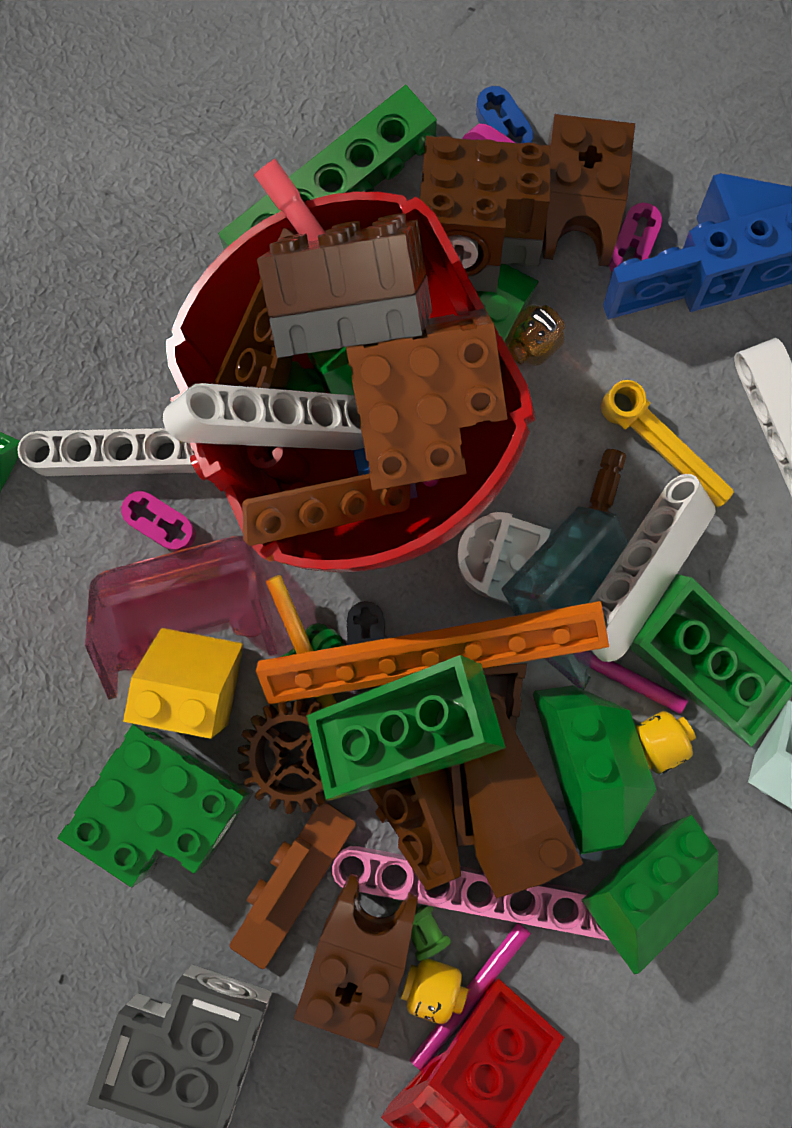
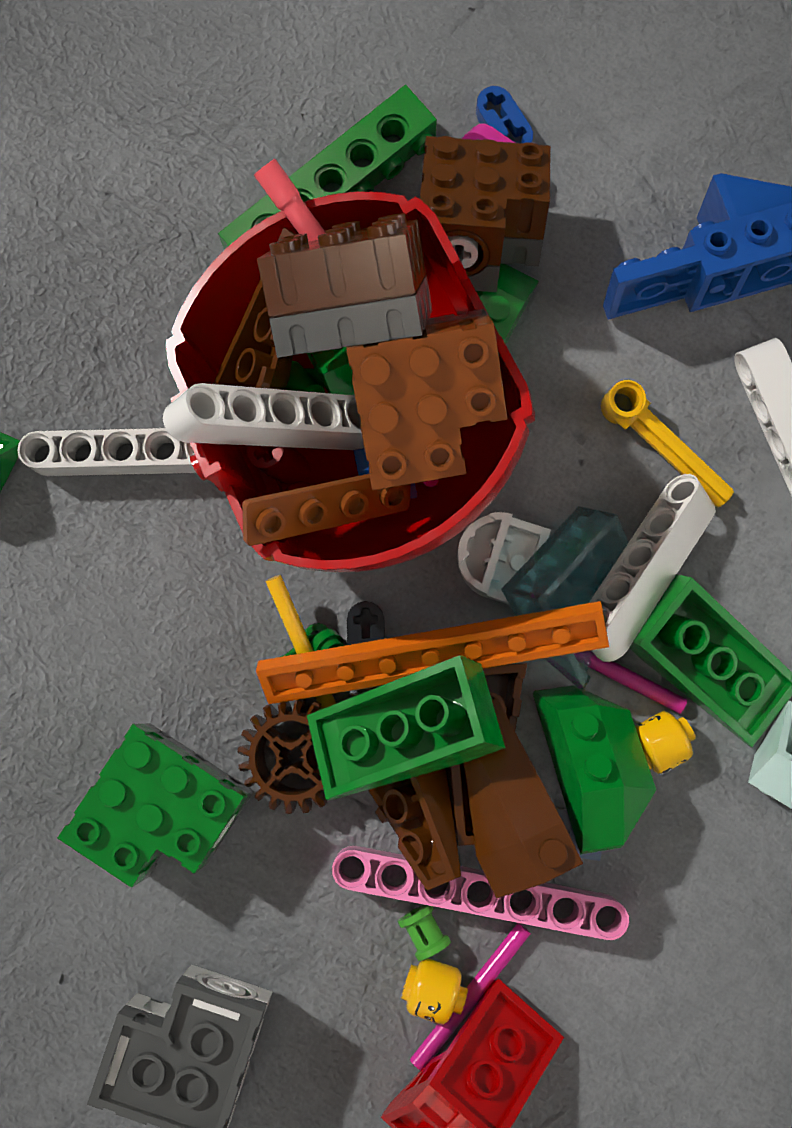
clear pink windscreen [85,536,277,700] -> none
dark pink beam [121,491,196,552] -> none
yellow slope [123,628,244,739] -> none
dark orange bracket [229,803,356,969] -> none
reddish brown brick [294,873,418,1049] -> none
clear orange head [506,305,565,366] -> none
reddish brown brick [542,114,636,267] -> none
green slope [581,815,718,975] -> none
reddish brown axle [584,449,626,529] -> none
dark pink beam [609,203,662,272] -> none

